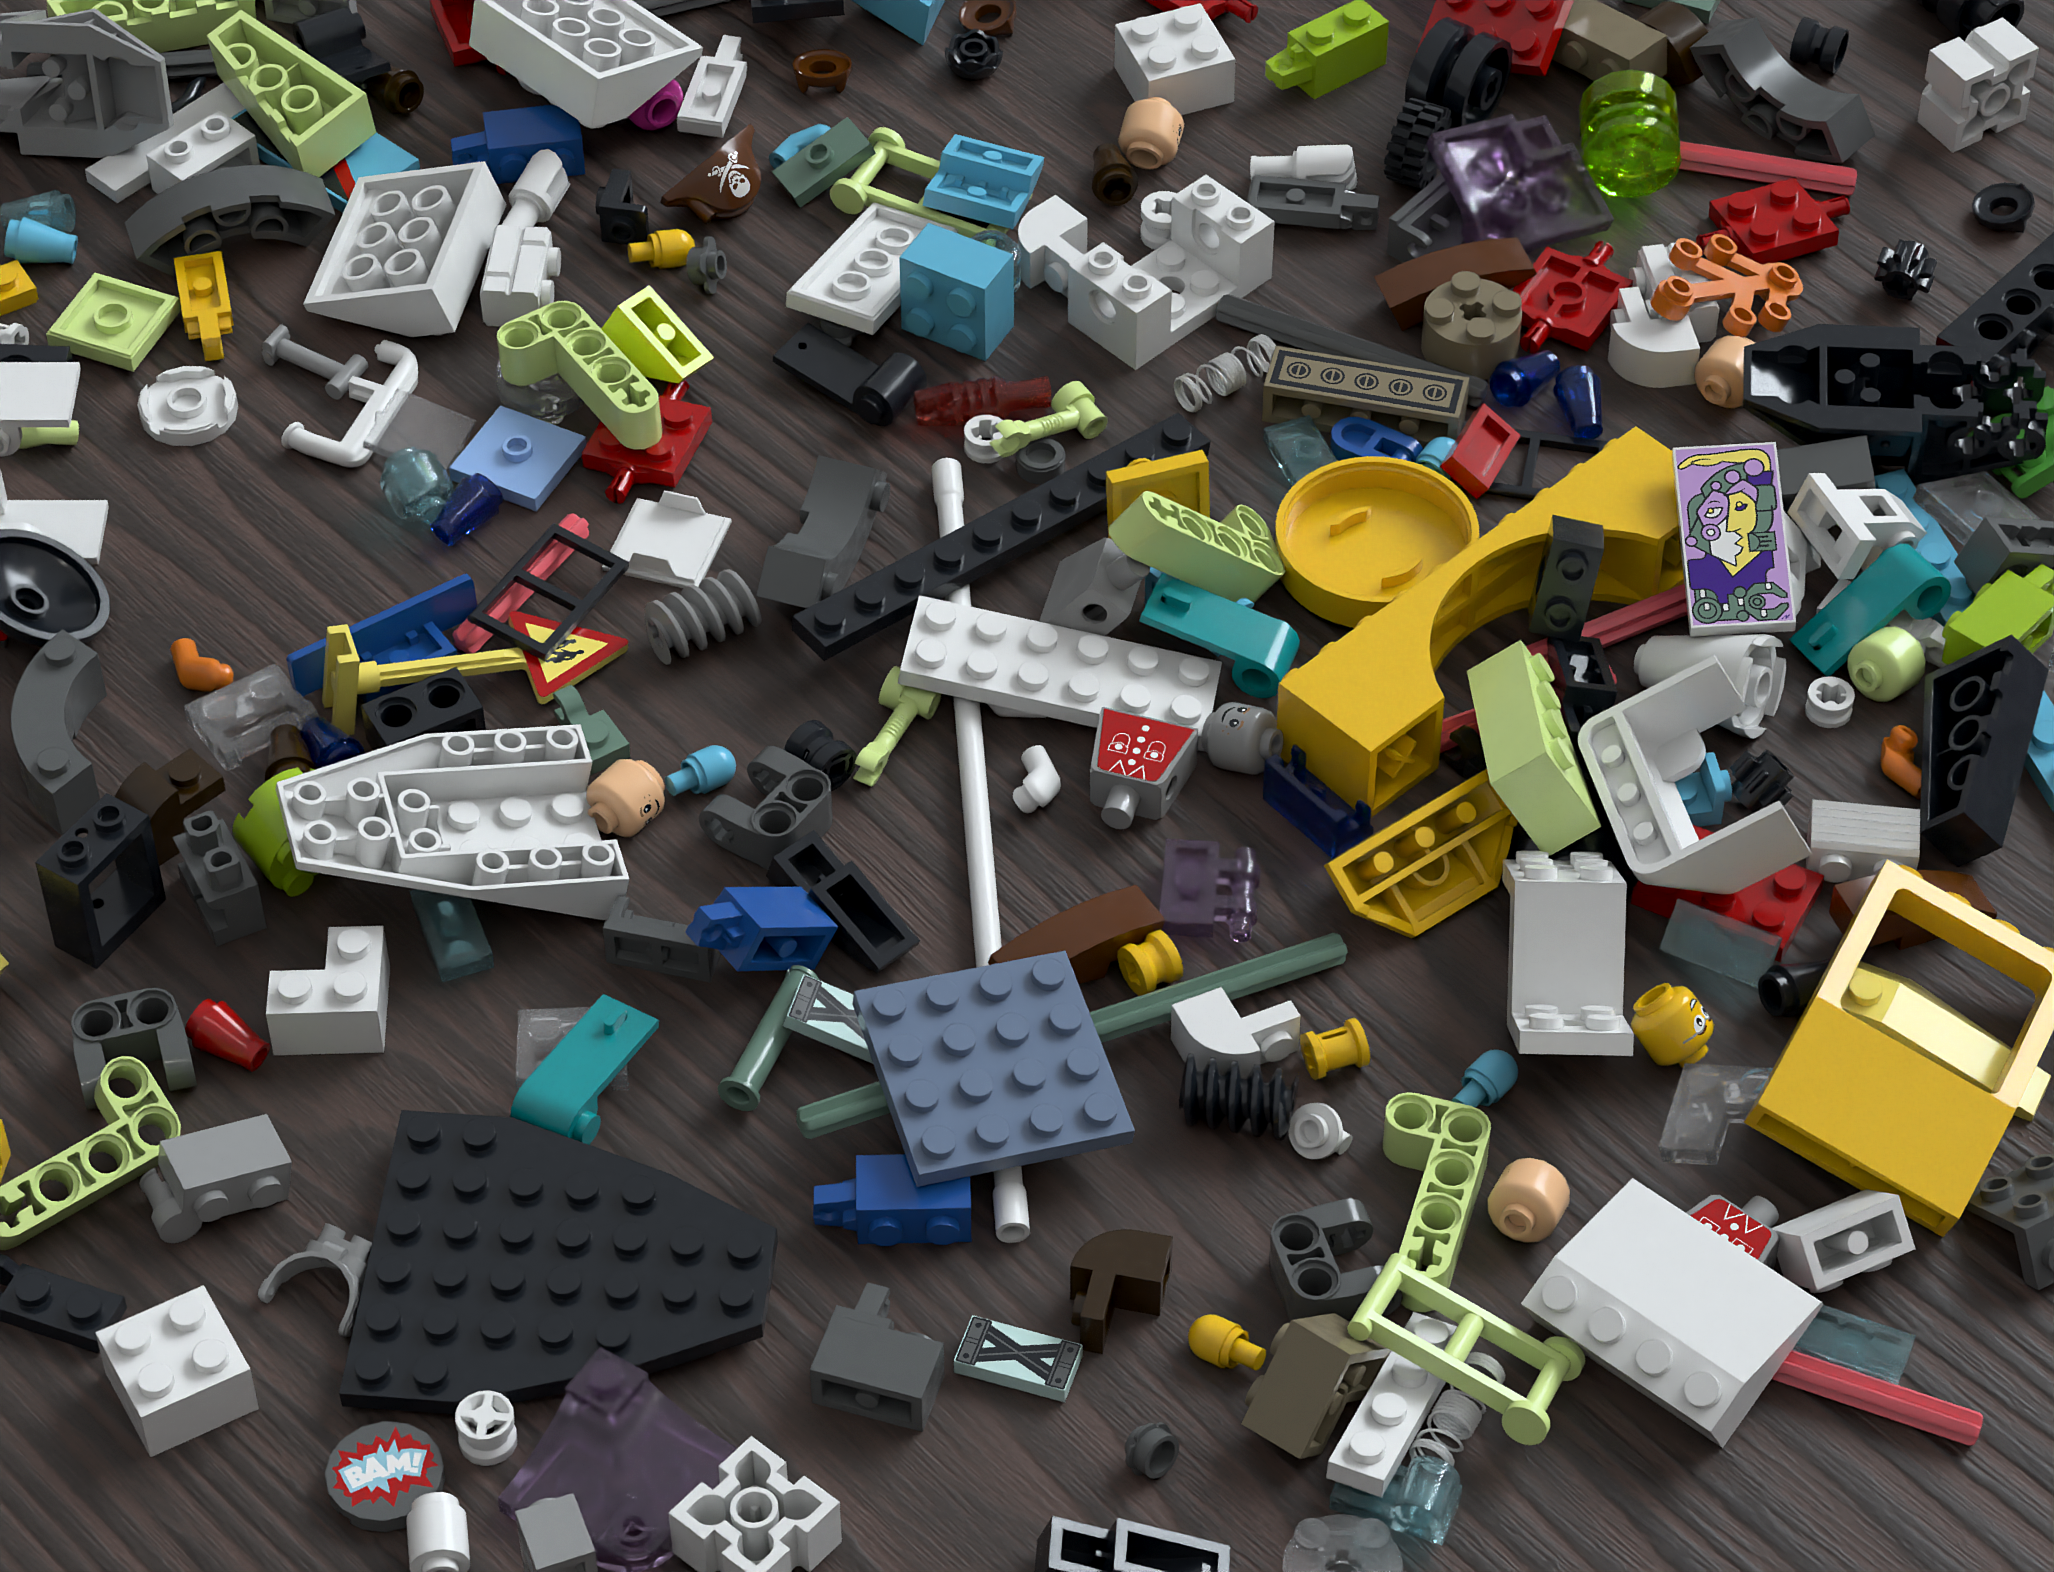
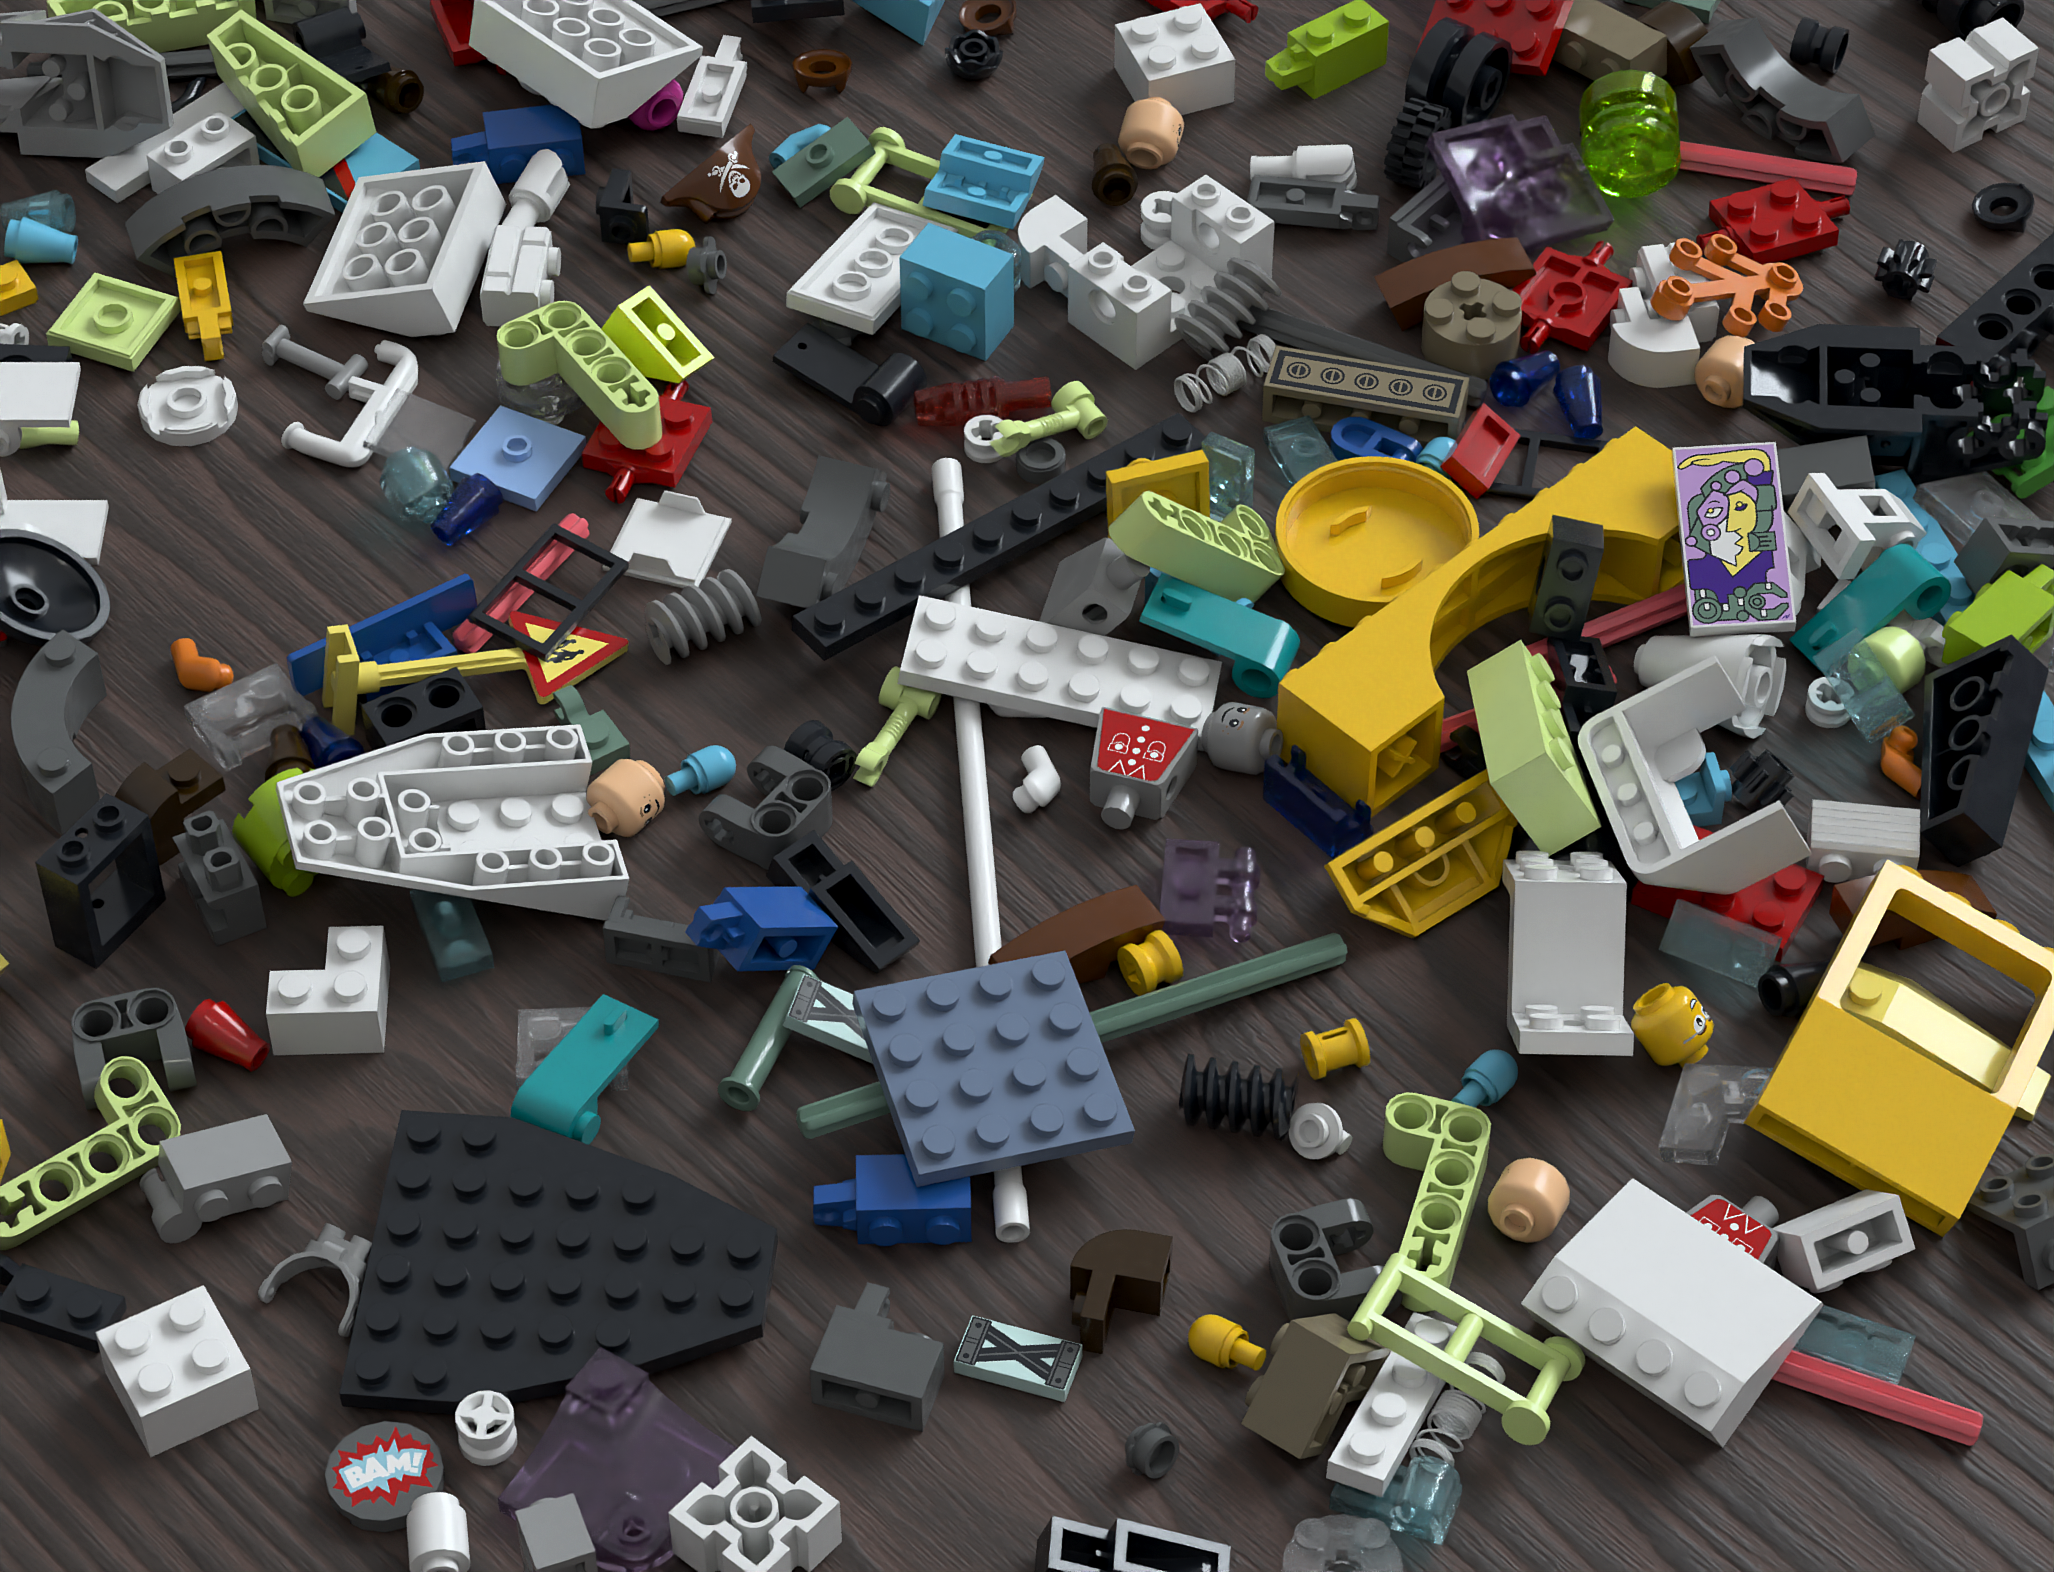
white brick [1171,987,1301,1079] -> none
none -> light grey piece [1174,258,1282,361]
none -> clear light blue plate [1202,432,1255,522]
none -> clear light blue plate [1812,627,1915,745]

